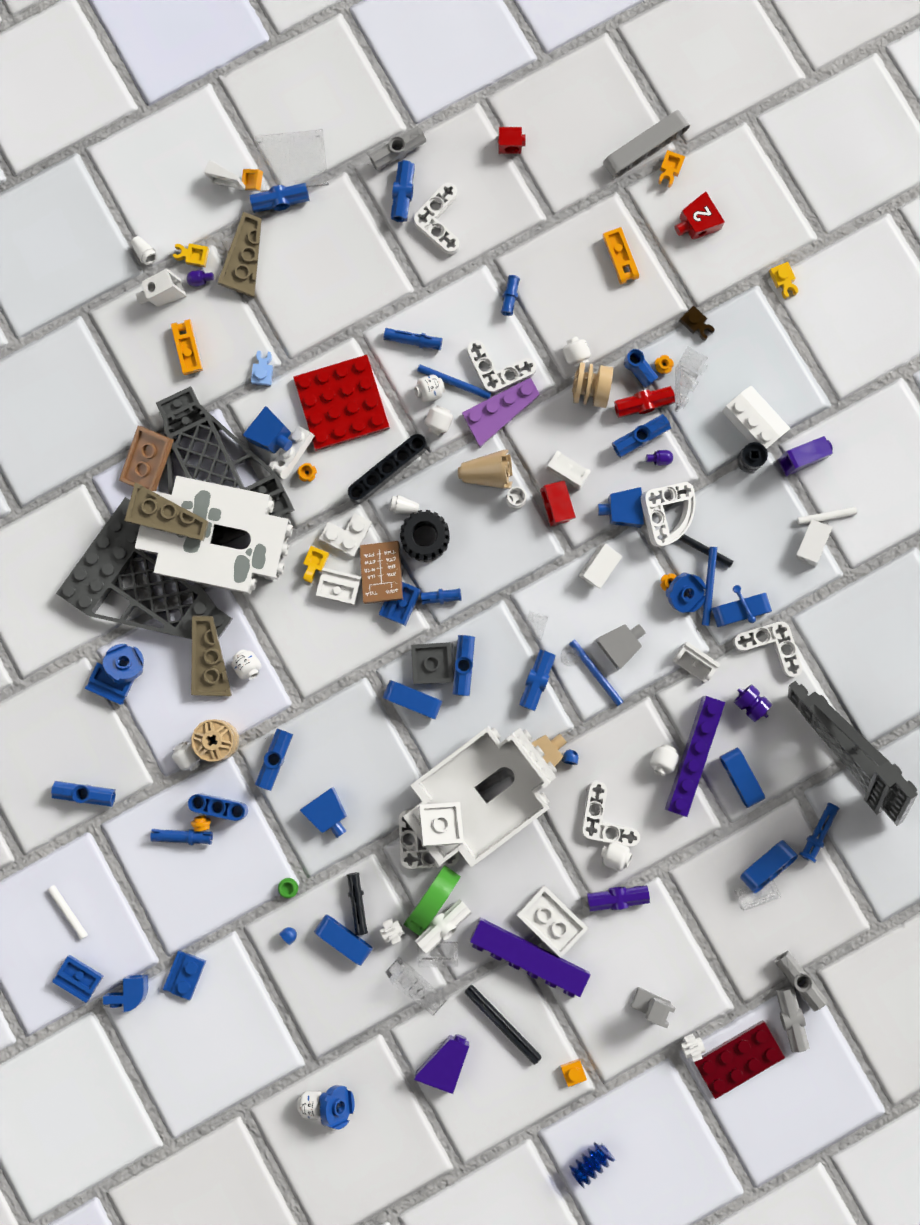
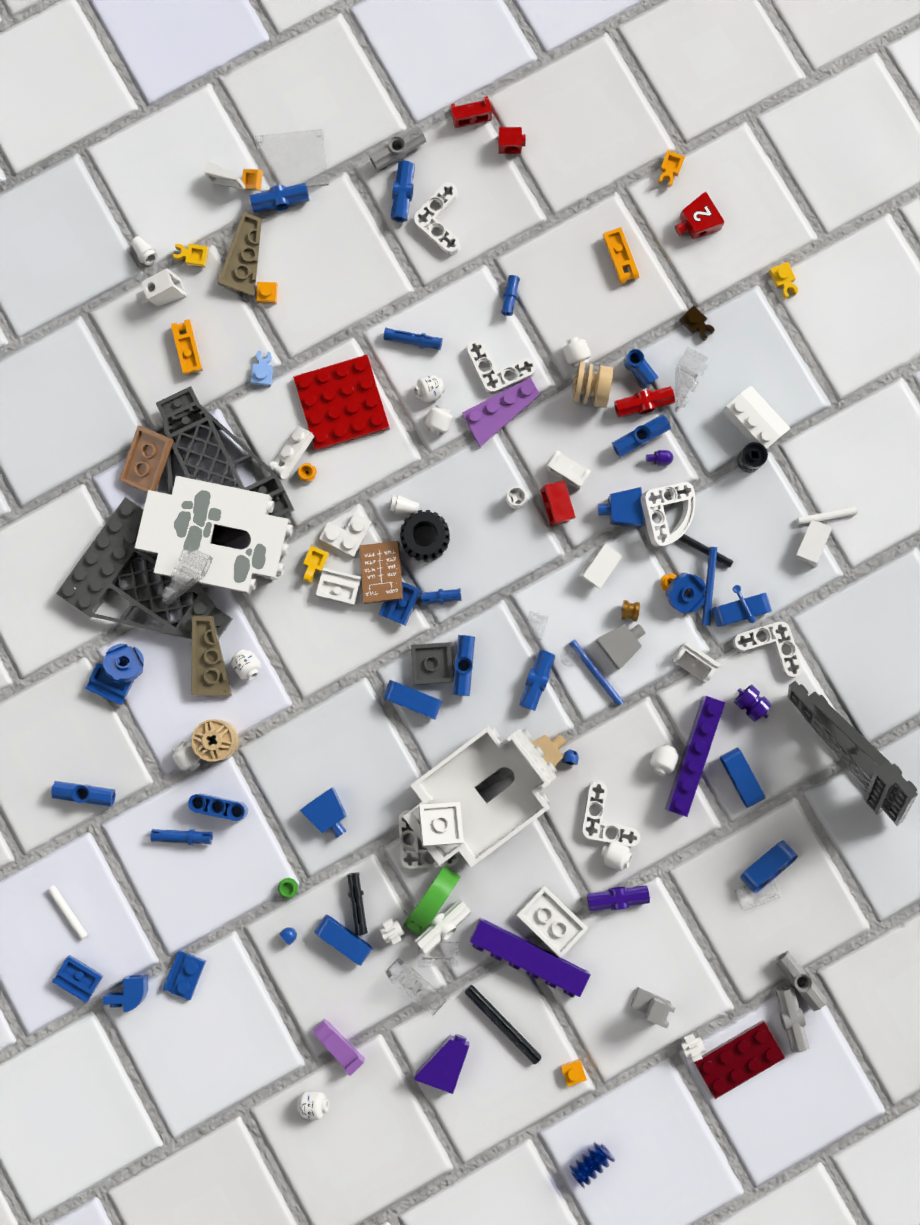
dark tan wing [124,482,209,541] -> none
dark purple cylinder [186,270,214,287] -> none
light orange plate [191,815,211,831] -> none
blue torso [243,406,292,454] -> none
blue piece [255,728,293,791] -> none
blue plate [319,1085,355,1130] -> none
black beam [348,434,427,504] -> none
blue bar [417,364,491,399] -> none
tan cone [458,450,513,489] -> none
light grey beam [603,110,690,179] -> none
light orange plate [654,355,674,374] -> none
dark purple slope [778,436,833,477] -> none
blue pin [799,802,840,863] -> none
none -> clear slope [162,546,213,605]
none -> light orange plate [256,282,278,304]
none -> medium lavender leg [313,1019,365,1076]
none -> red hinge [450,96,492,128]
none -> pearl gold wheel [621,600,640,622]

